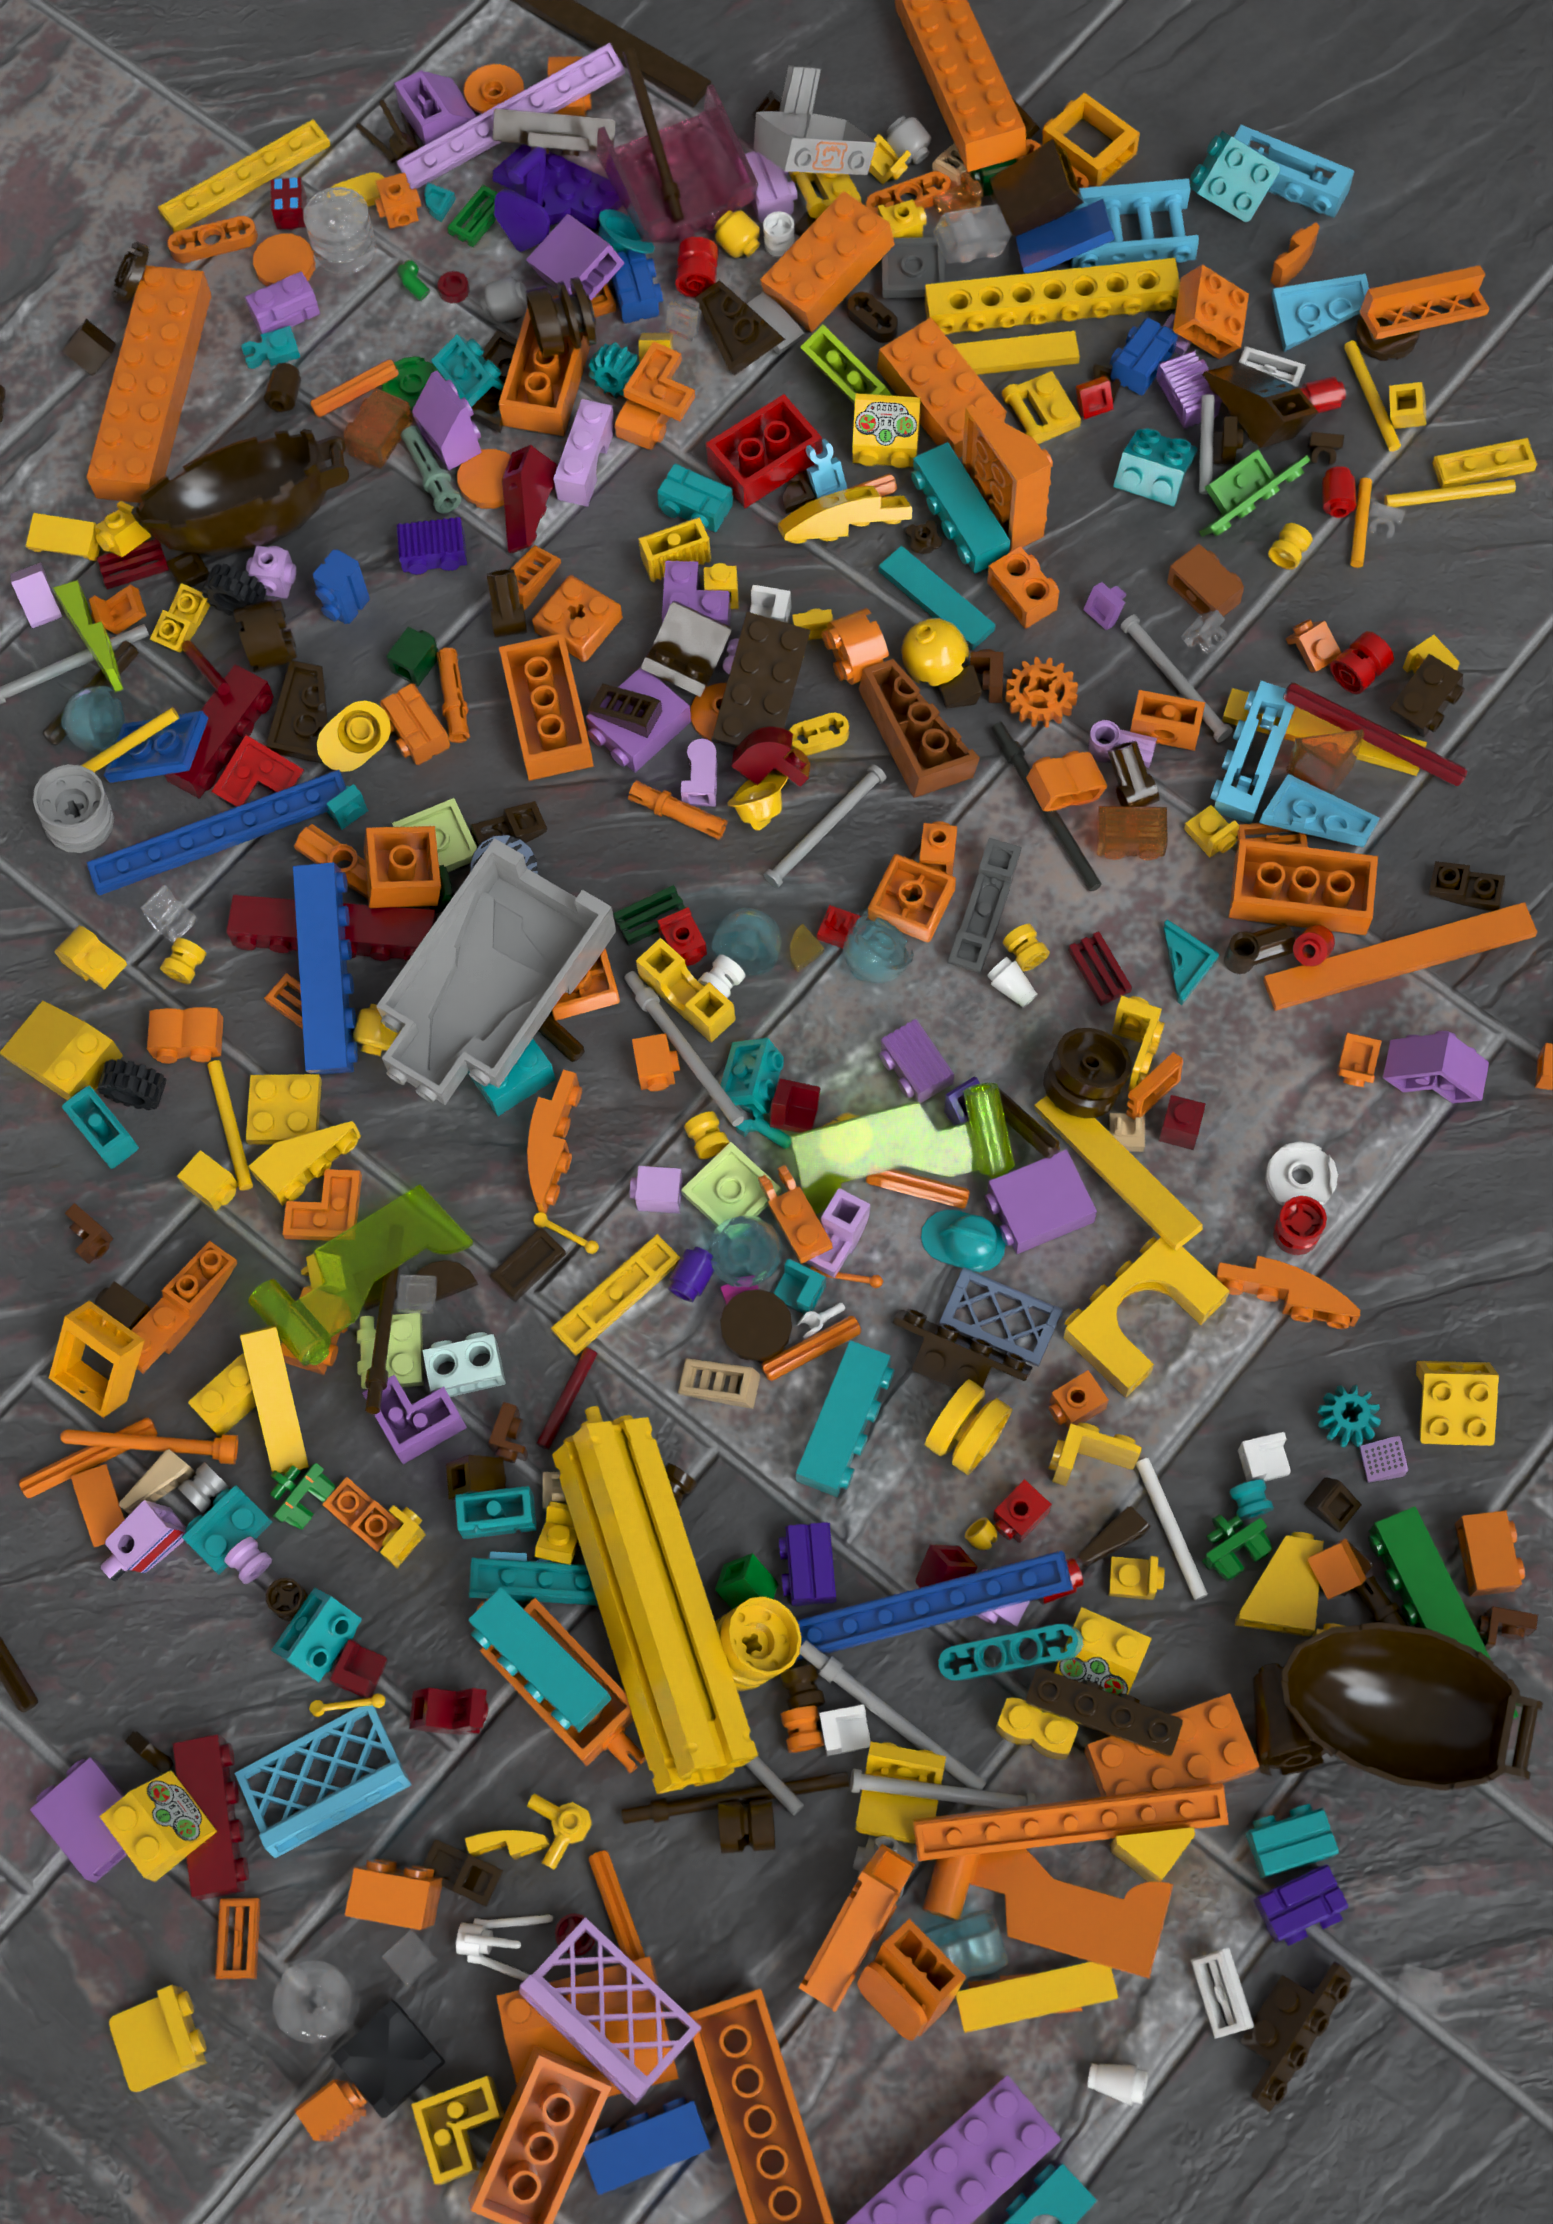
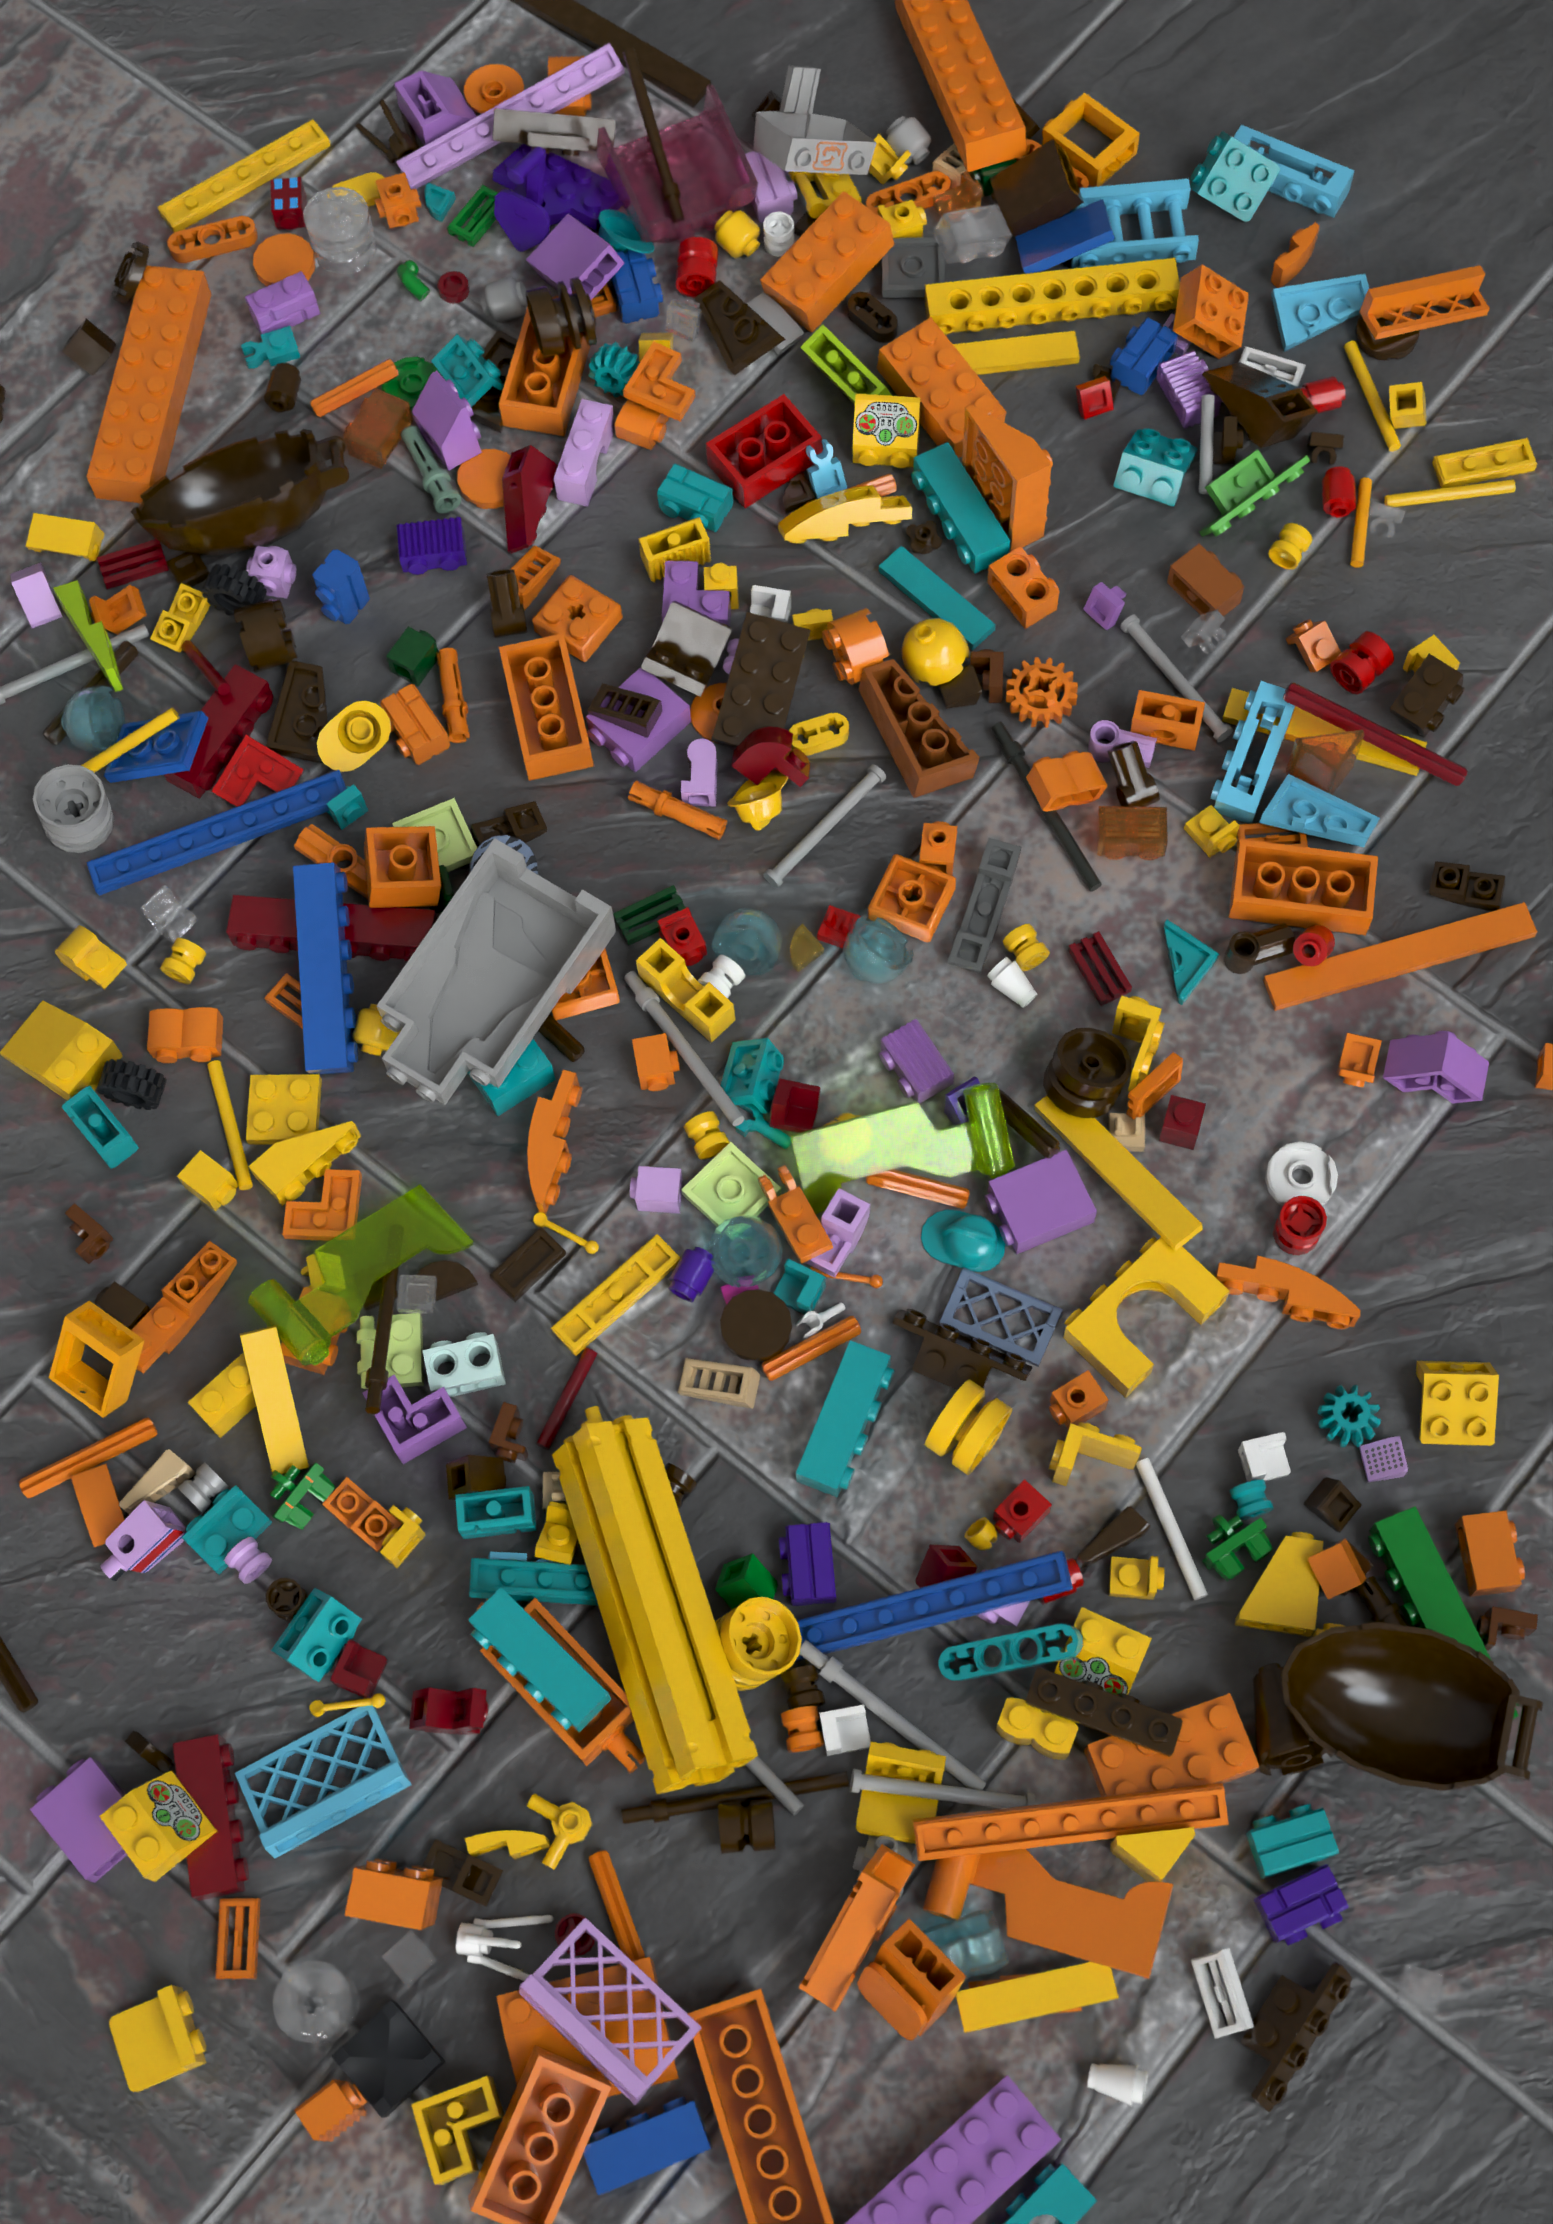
orange piece [60,1429,238,1465] -> none
yellow brick [94,501,151,557] -> none
yellow plate [1001,371,1081,444] -> none

